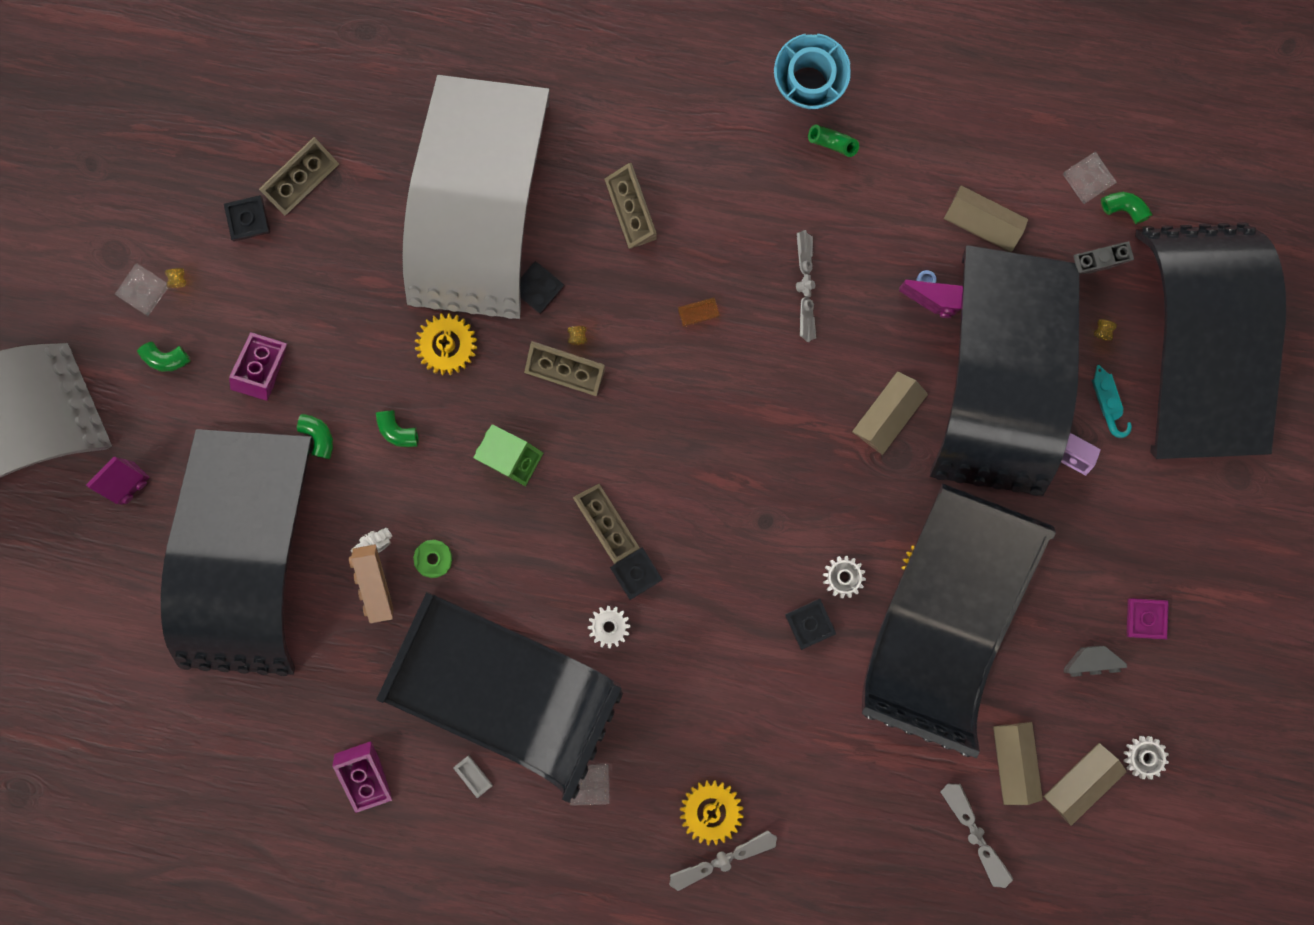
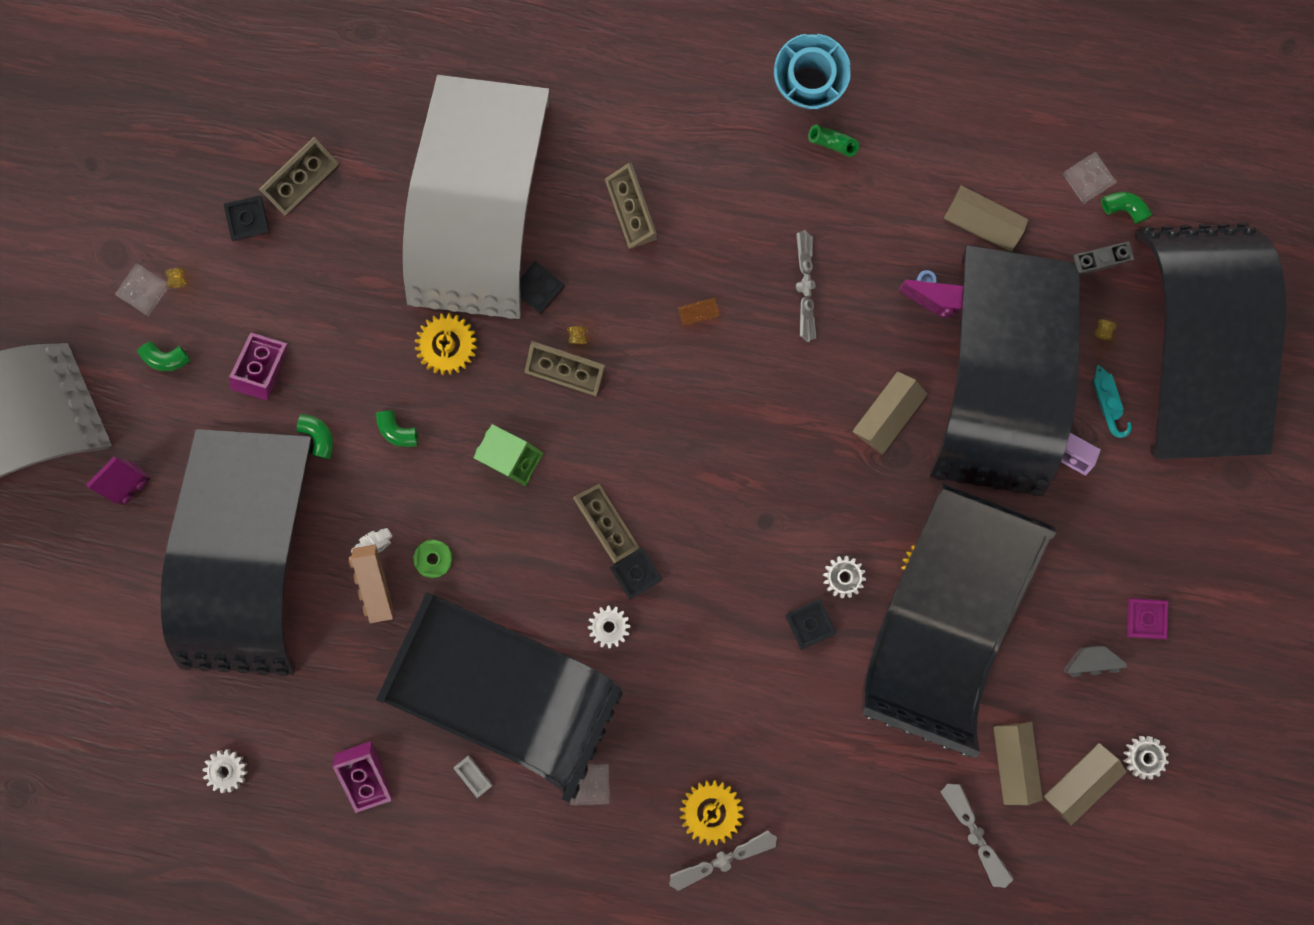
none -> white gear [203,749,248,793]

